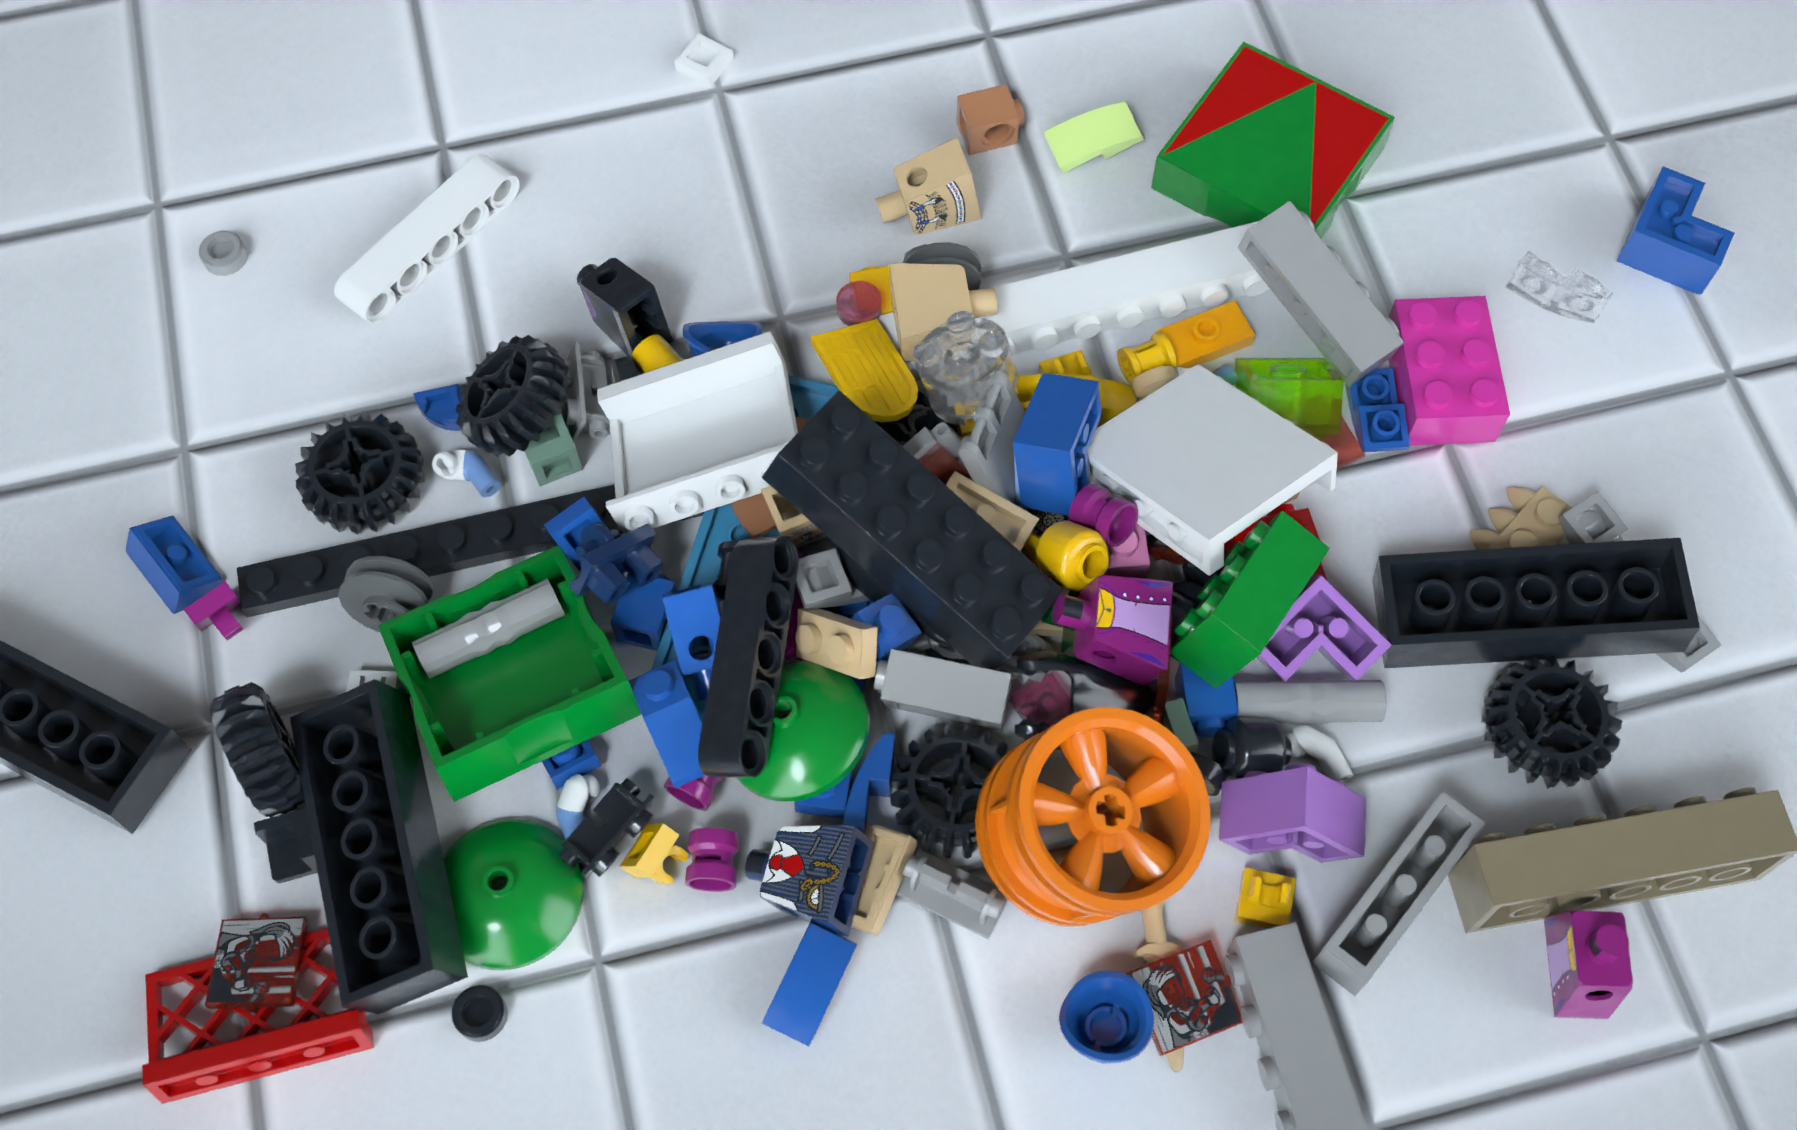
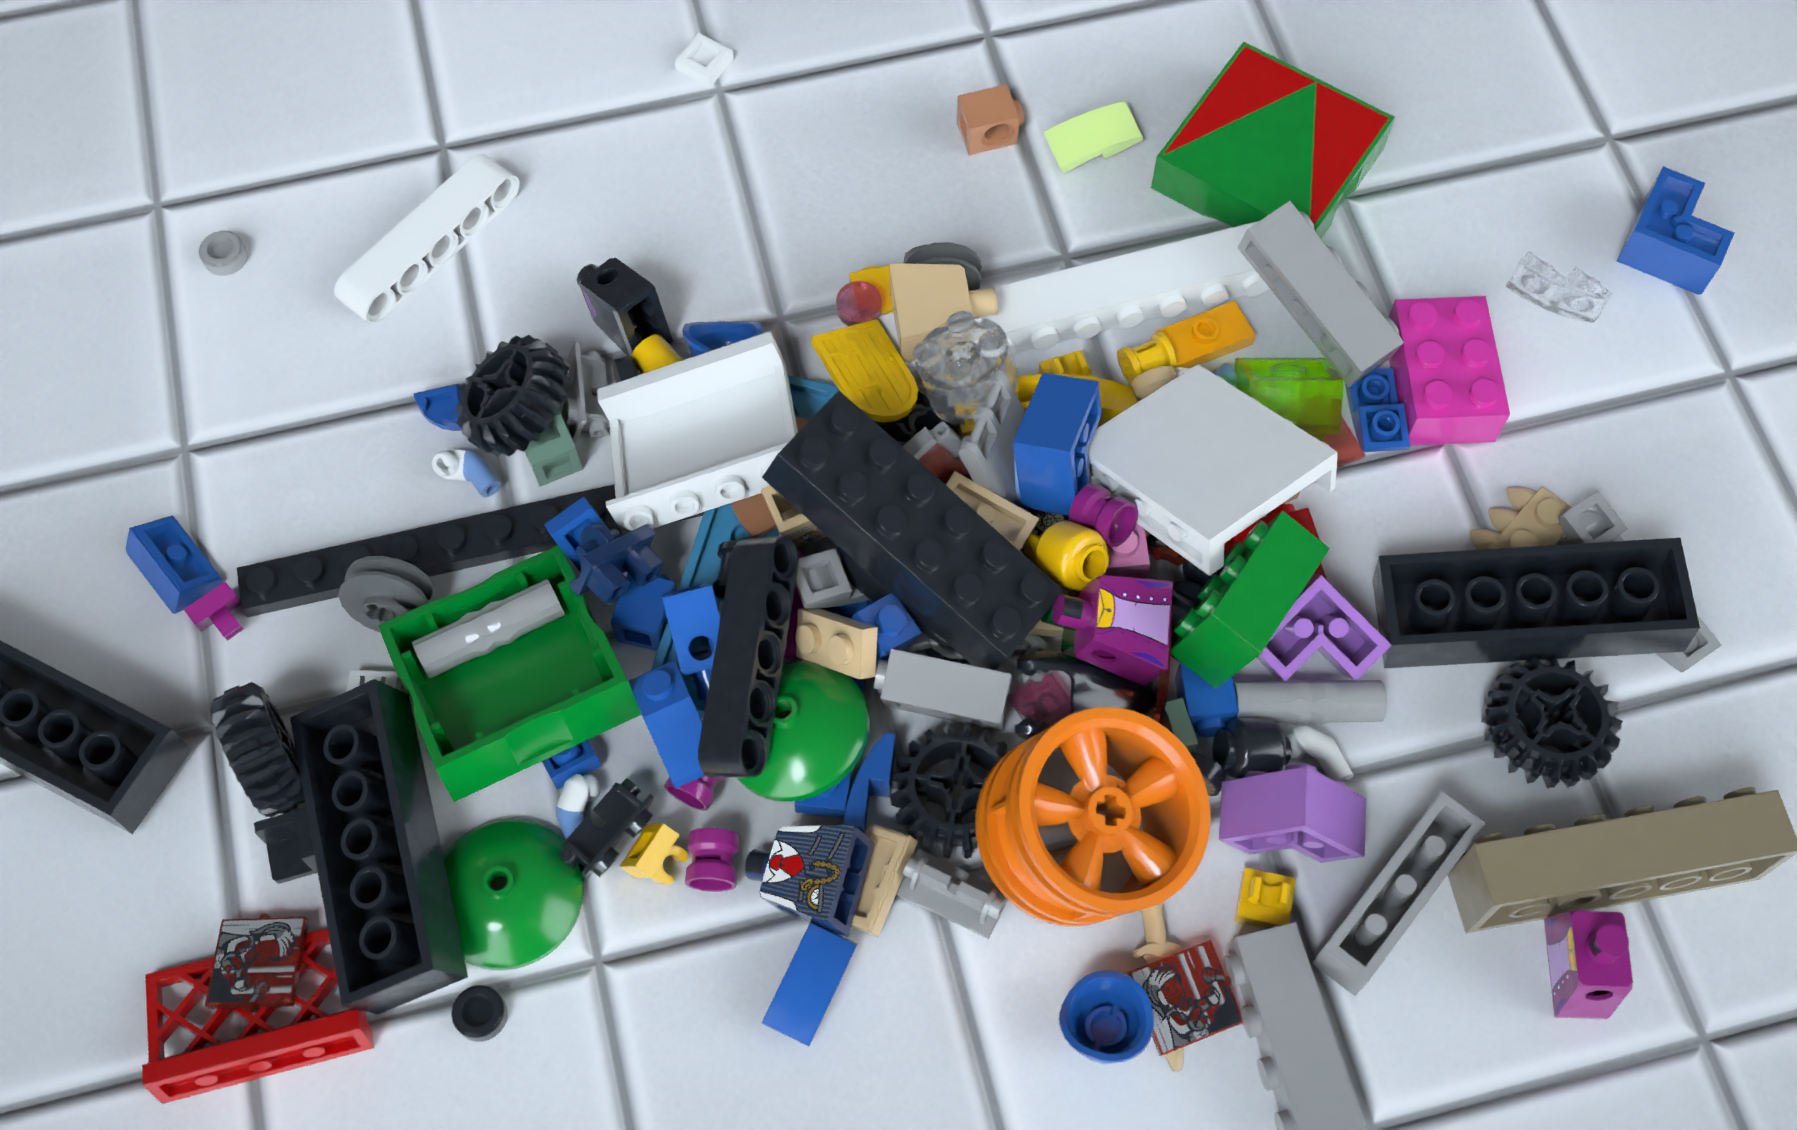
black gear [295,411,425,535] -> none
tan torso [875,138,982,235] -> none

